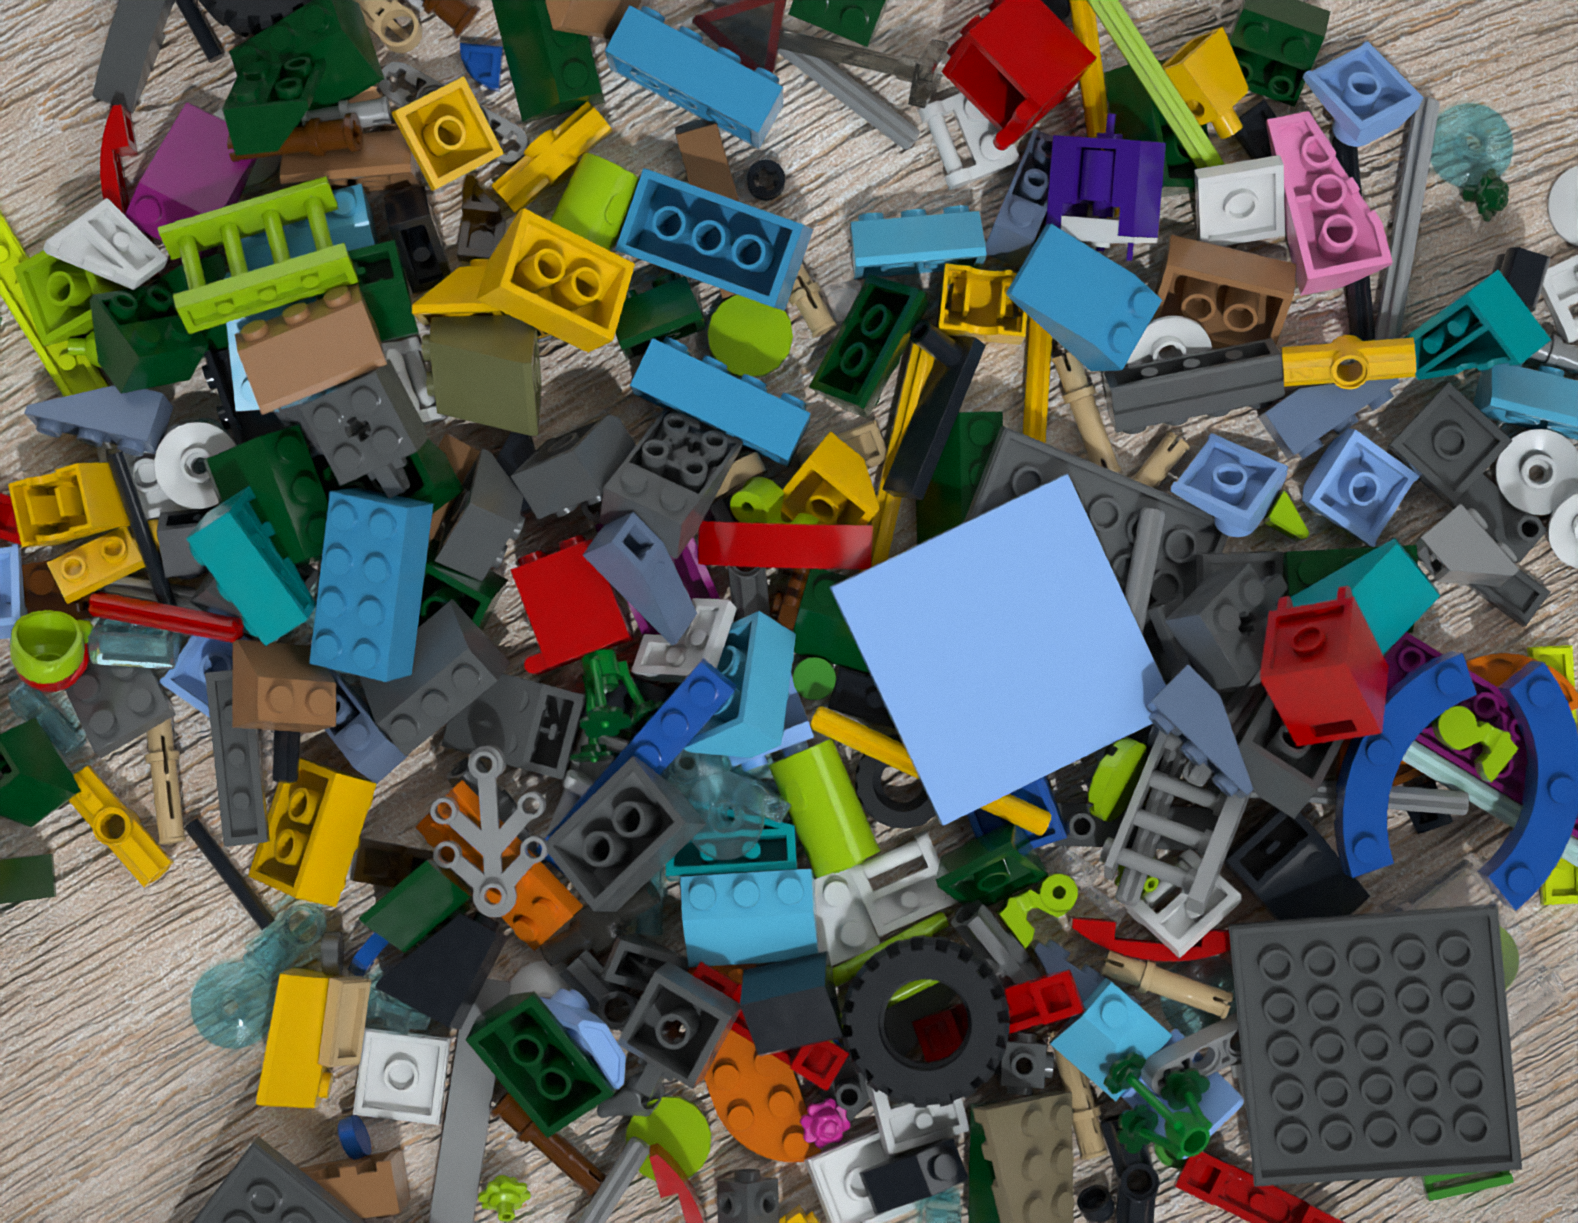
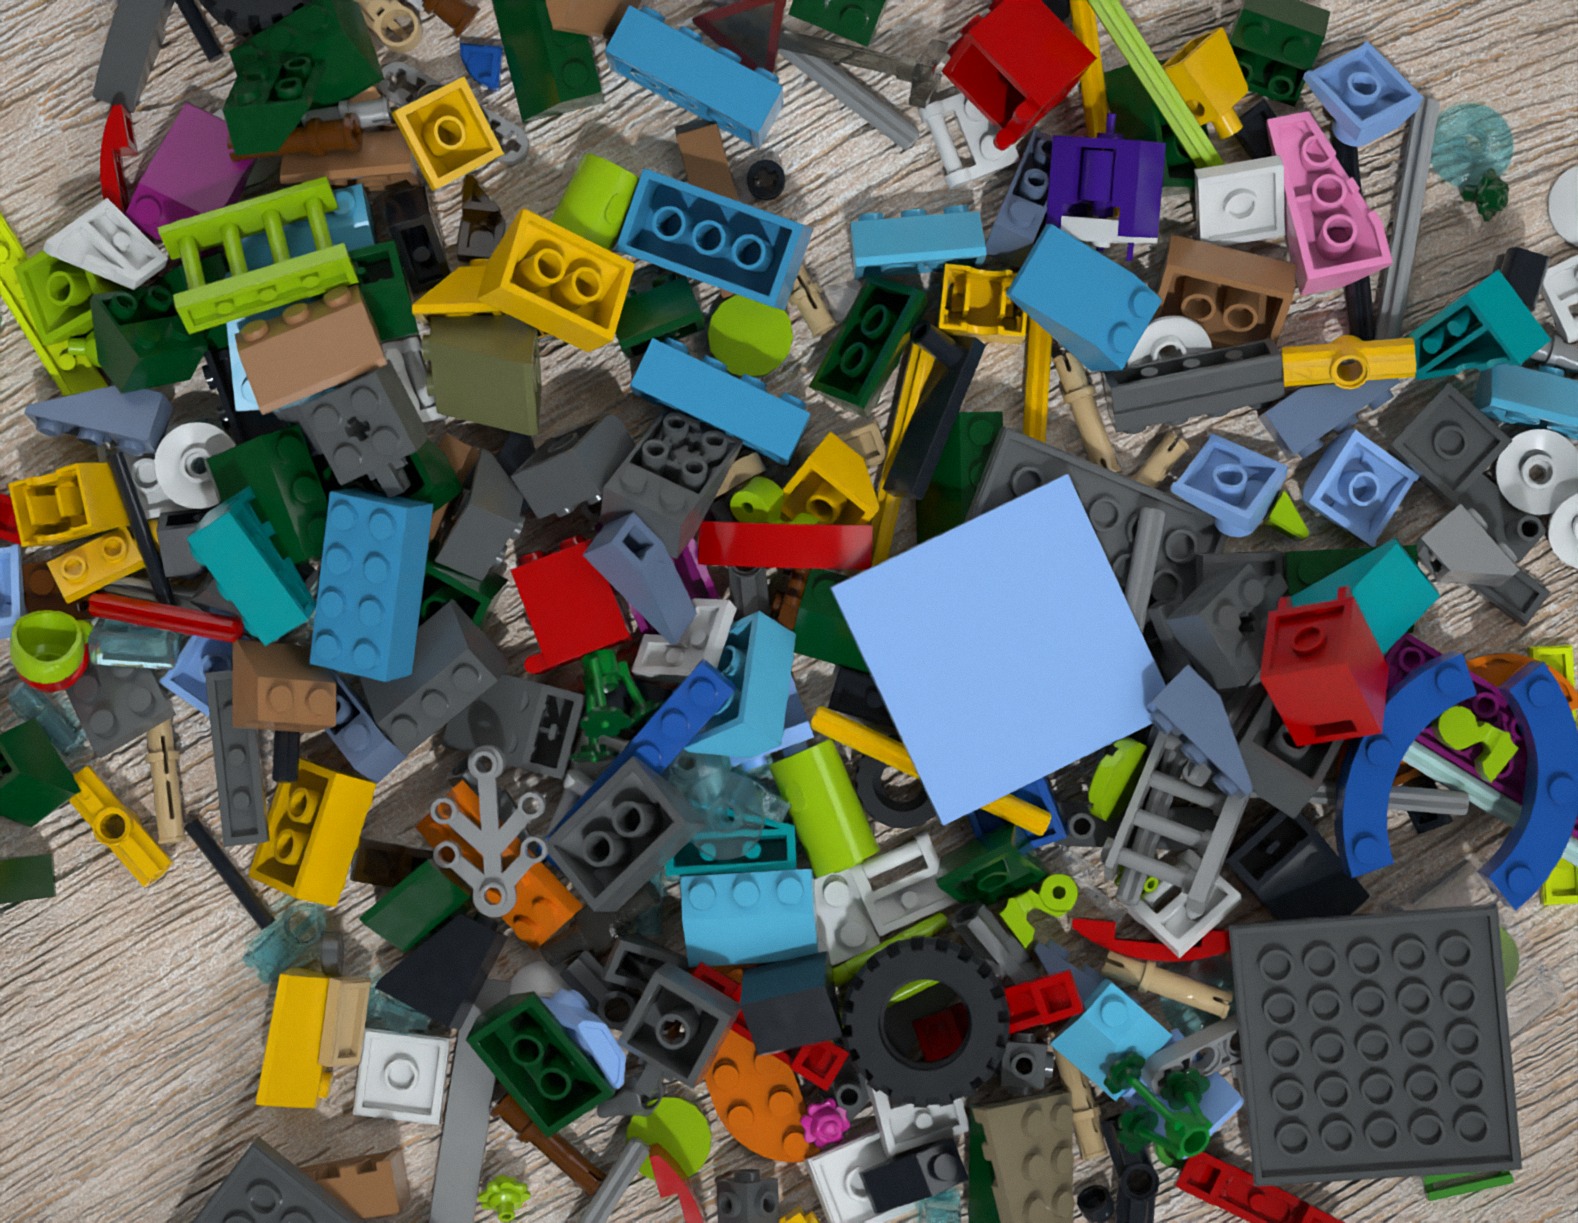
clear light blue dish [191,962,276,1049] -> none
blue tile [337,1115,372,1160] -> none
blue tile [348,932,389,976] -> none
yellow piece [491,101,612,215] -> none
bright green tile [793,657,836,700] -> none

